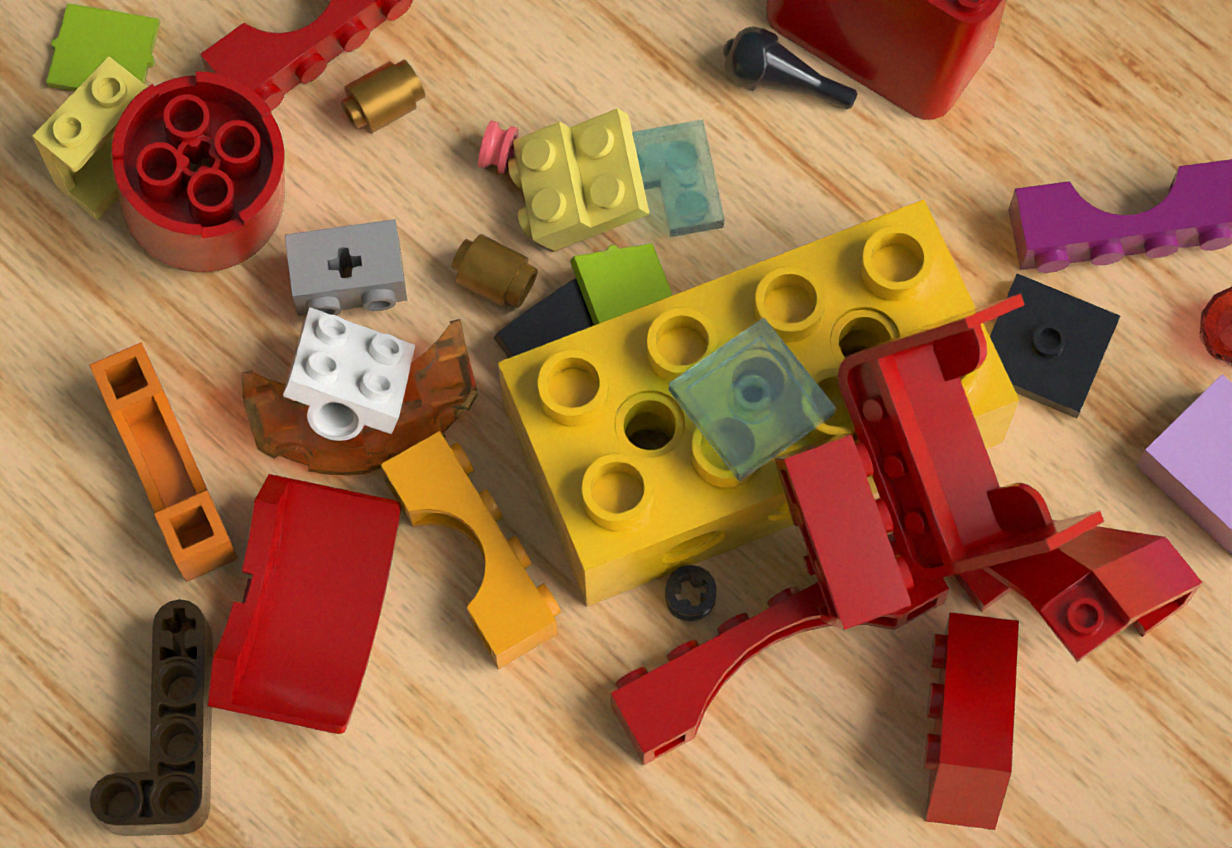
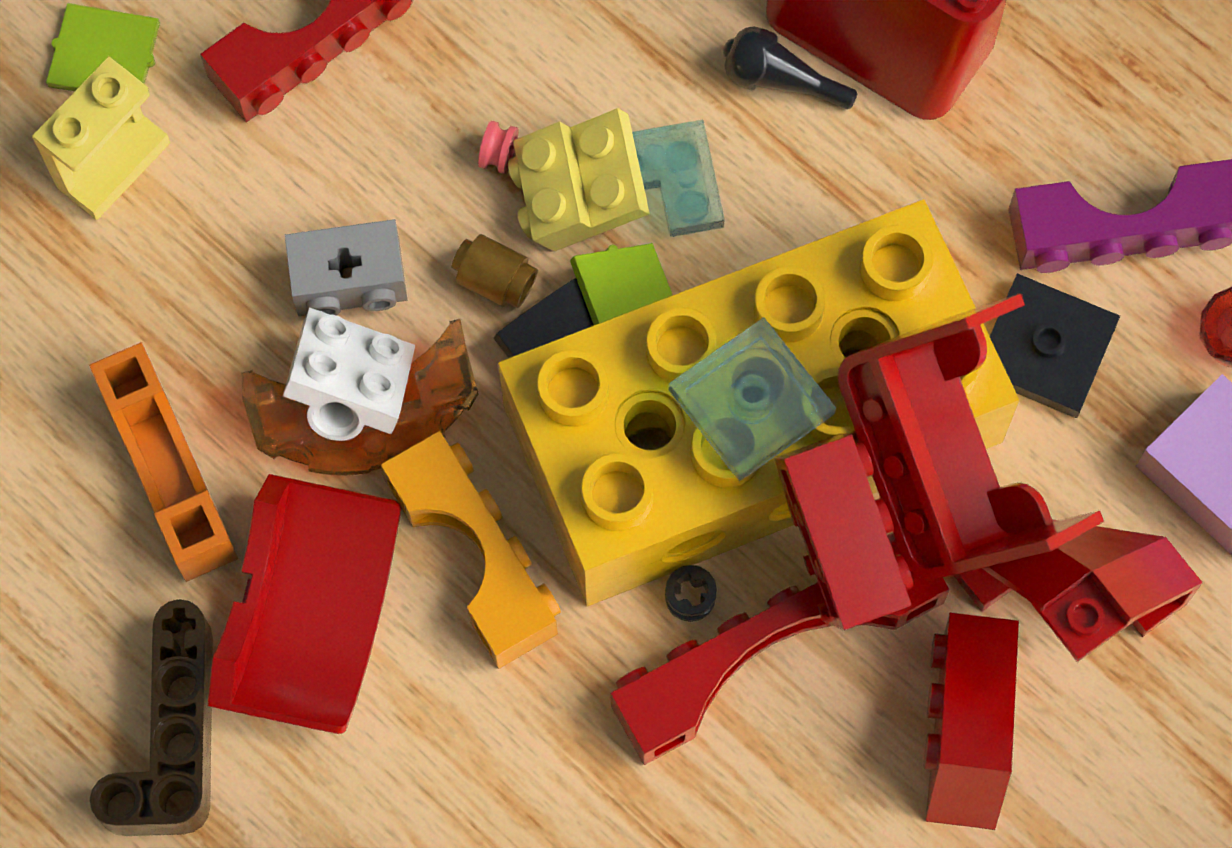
red brick [112,71,285,272] -> none
pearl gold brick [340,59,426,134] -> none

